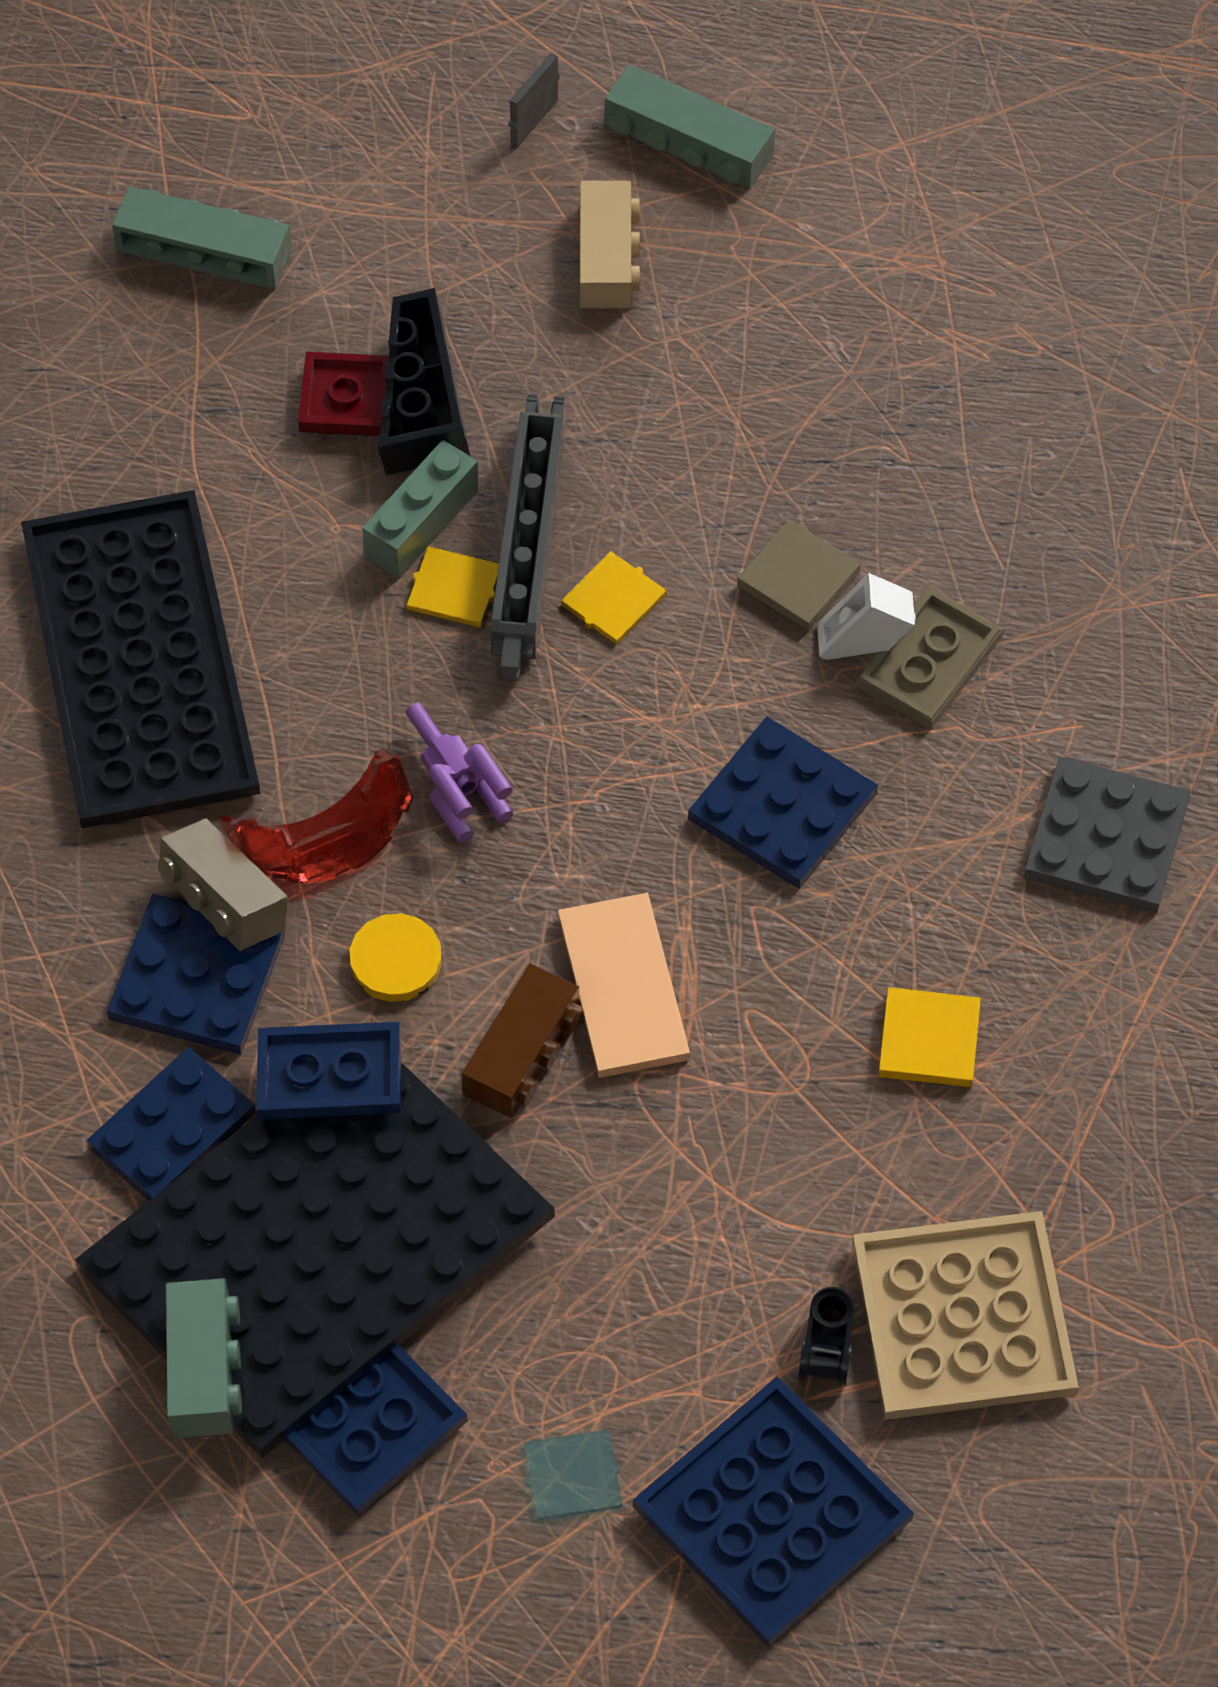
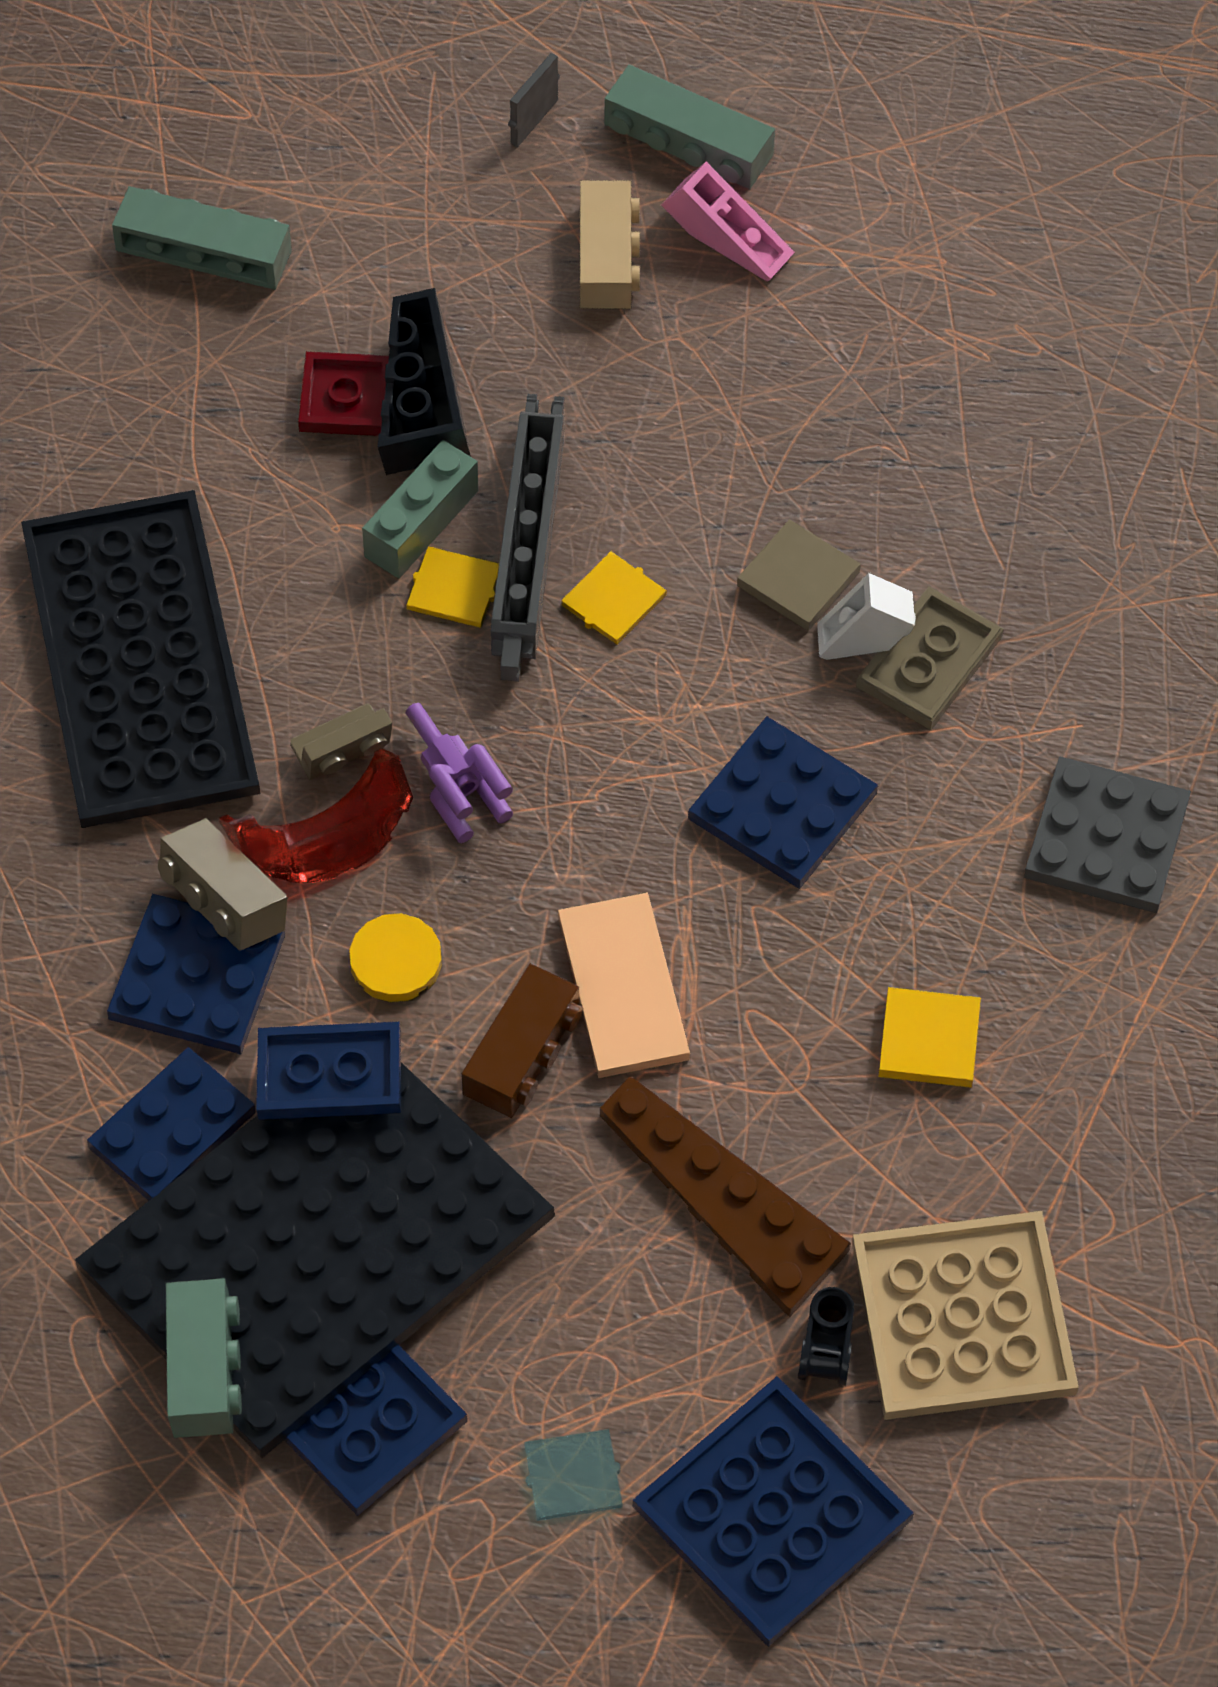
none -> dark tan bracket [290,704,392,780]
none -> reddish brown wing [600,1076,851,1317]
none -> bright pink slope [661,161,795,282]

